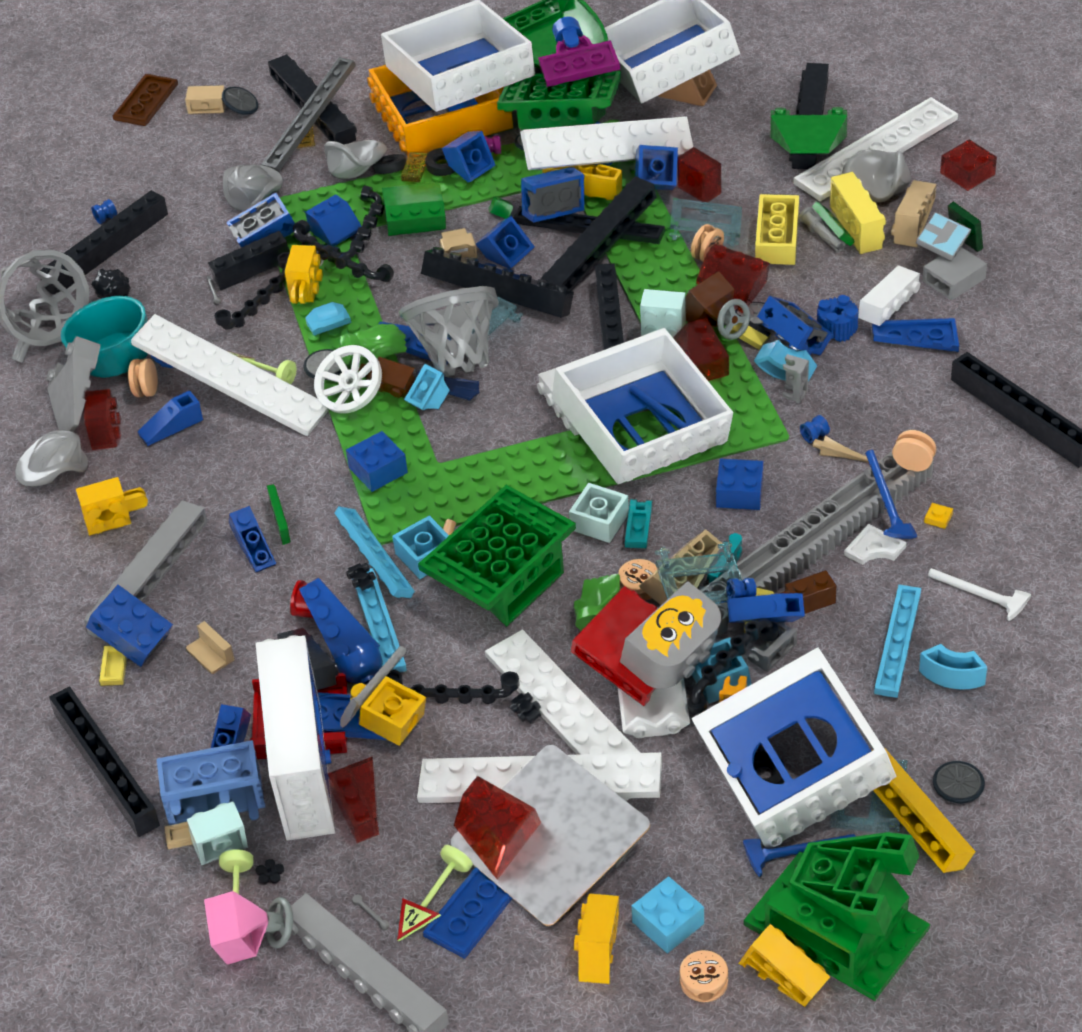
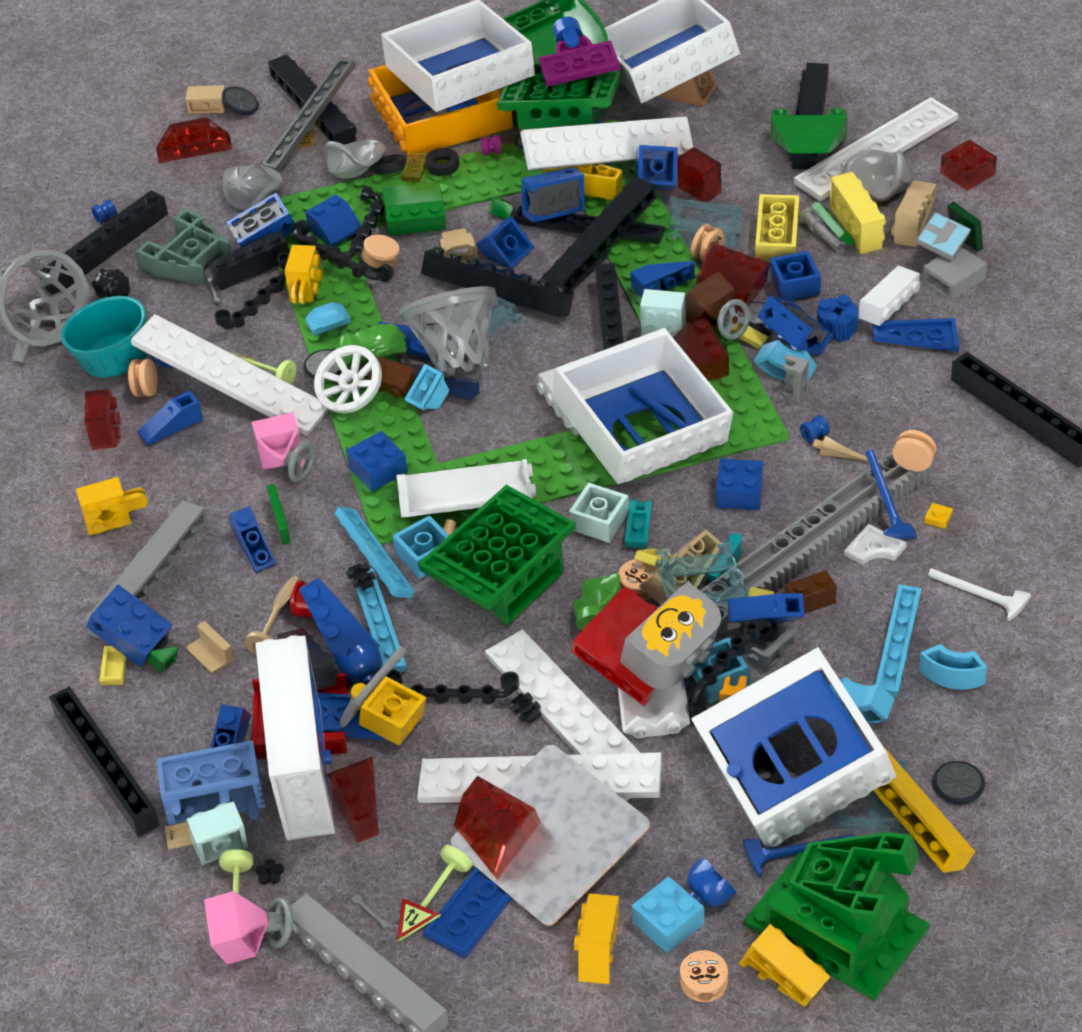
light grey piece [15,430,88,487] -> none
light grey wedge [46,337,101,432] -> none
reddish brown tile [112,74,178,126] -> none
blue slope [442,131,496,182] -> none
blue wheel [726,578,757,599] -> none
none -> sand green wedge [136,208,231,285]
none -> green slope [148,646,178,672]
none -> clear red wedge [156,117,232,163]
none -> tan piece [244,576,299,655]
none -> bright pink piece [252,412,315,483]
none -> light nougat head [361,235,400,269]
none -> white cylinder [396,459,536,518]
none -> blue slope [630,261,695,298]
none -> light yellow tile [634,548,672,566]
none -> blue cylinder [687,857,736,907]
none -> blue brick [770,251,821,301]
none -> medium azure brick [830,677,895,723]

